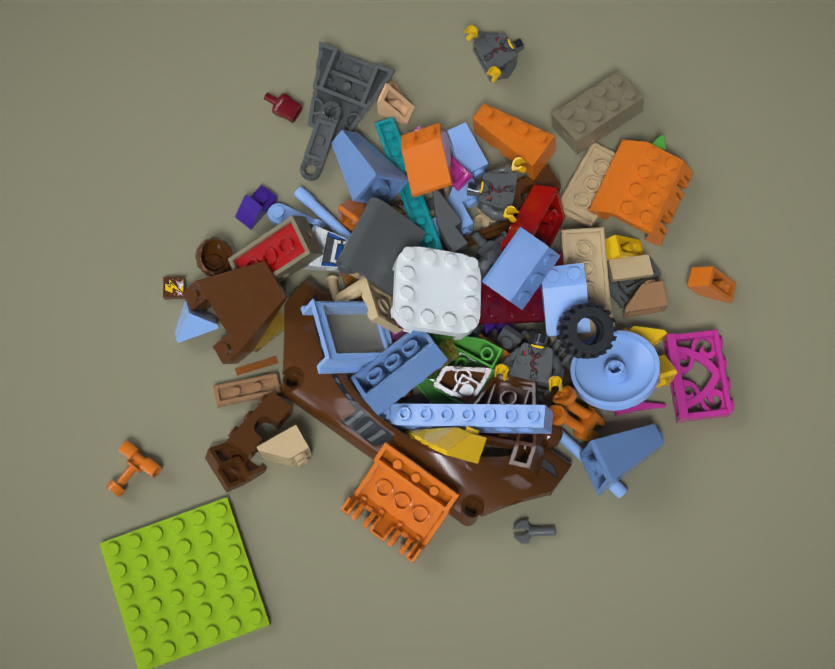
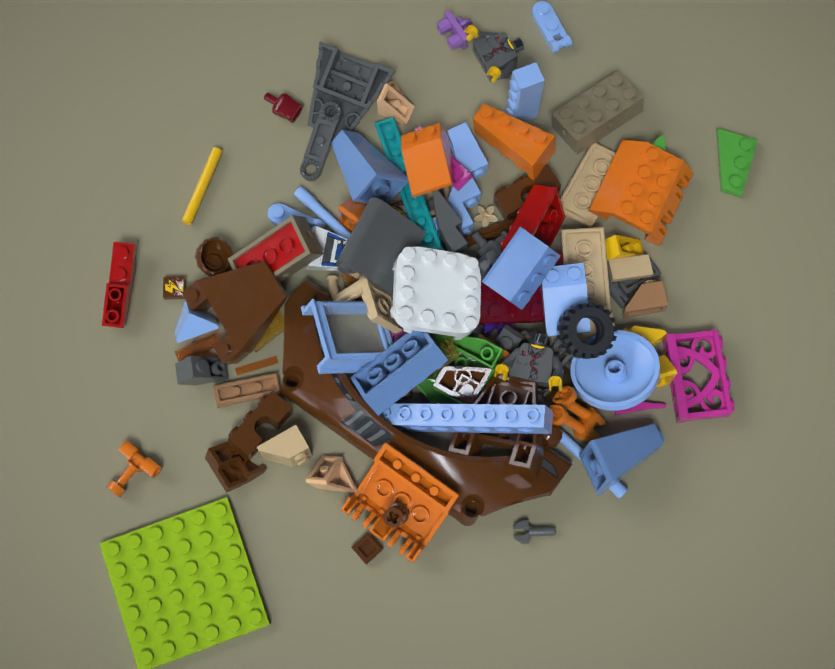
dark purple slope [235,185,278,230] -> none
yellow wedge [405,426,487,464] -> none
dark grey torso [467,157,526,223] -> none
orange slope [687,266,736,303] -> none
none -> red slope [102,242,136,328]
none -> clear orange pin [174,333,218,361]
none -> dark grey slope [175,356,228,386]
none -> yellow piece [182,147,223,225]
none -> light nougat slope [306,455,358,493]
none -> reddish brown tile [351,533,383,565]
none -> reddish brown bush [383,503,409,528]
none -> medium lavender hips [437,10,473,50]
none -> light blue wedge [505,62,545,122]
none -> light blue plate [532,1,572,53]
none -> bright green wing [716,128,758,198]

